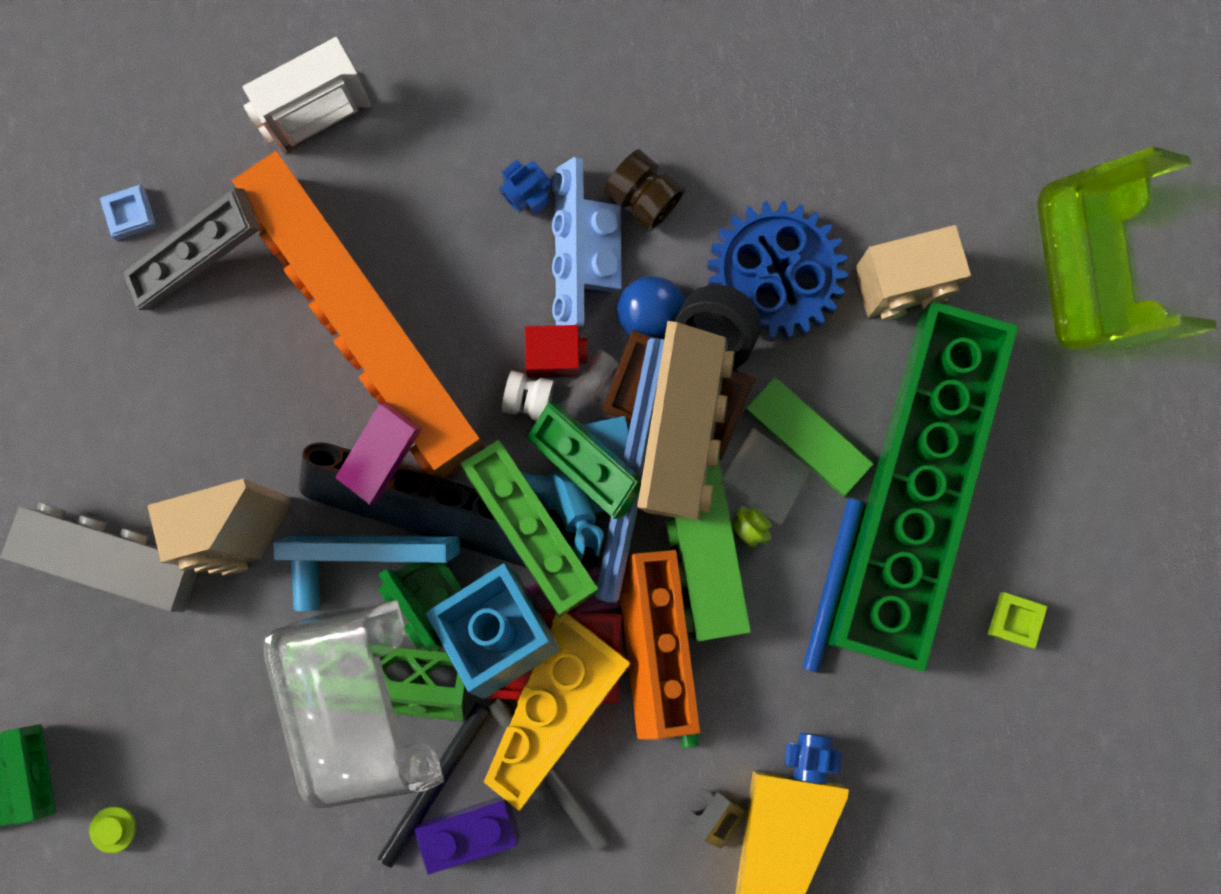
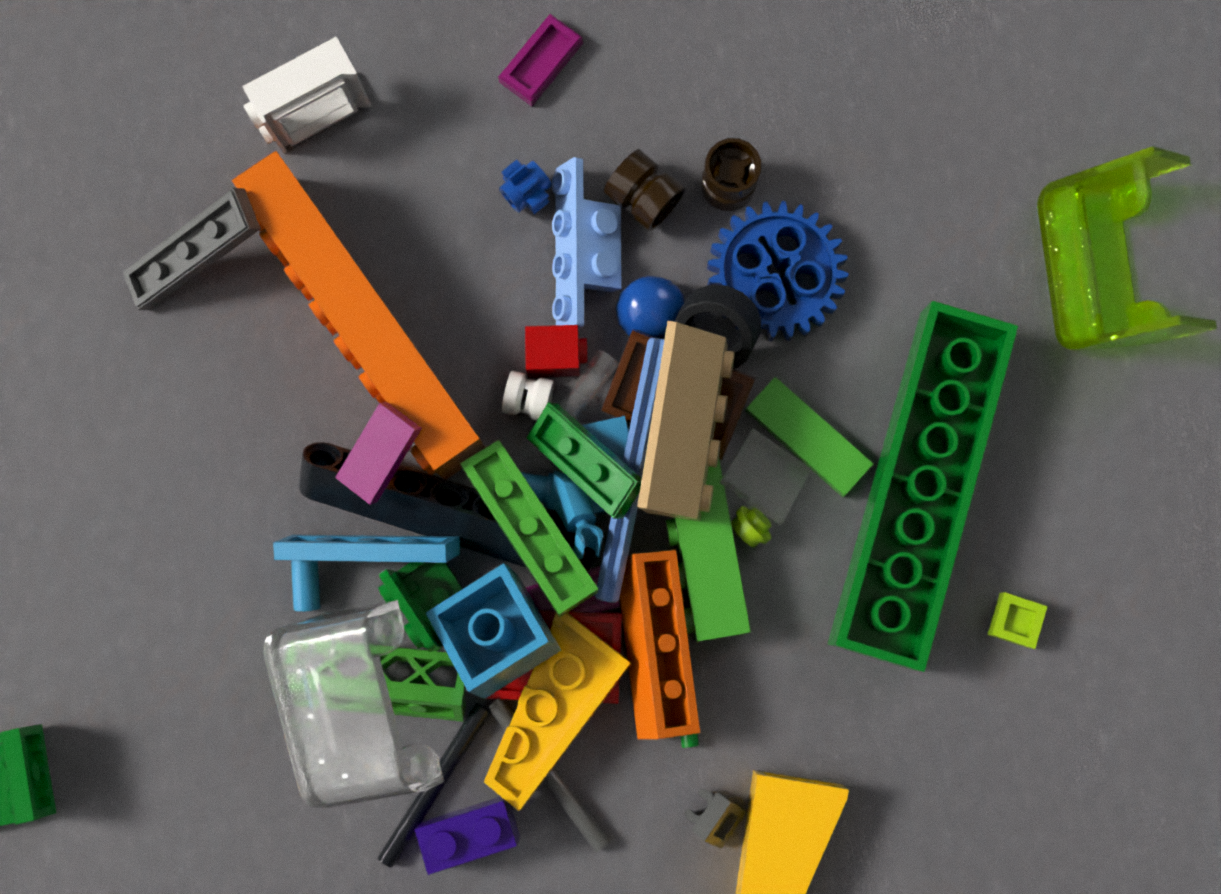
light grey brick [0,502,198,612] -> none
lime plate [89,806,137,853] -> none
light blue tile [100,185,157,241] -> none
tan slope [147,478,292,576] -> none
blue gear [784,732,842,784] -> none
blue bar [802,498,865,673] -> none
tan brick [854,225,971,321] -> none
none -> magenta tile [498,14,583,107]
none -> dark brown wheel [701,138,761,211]

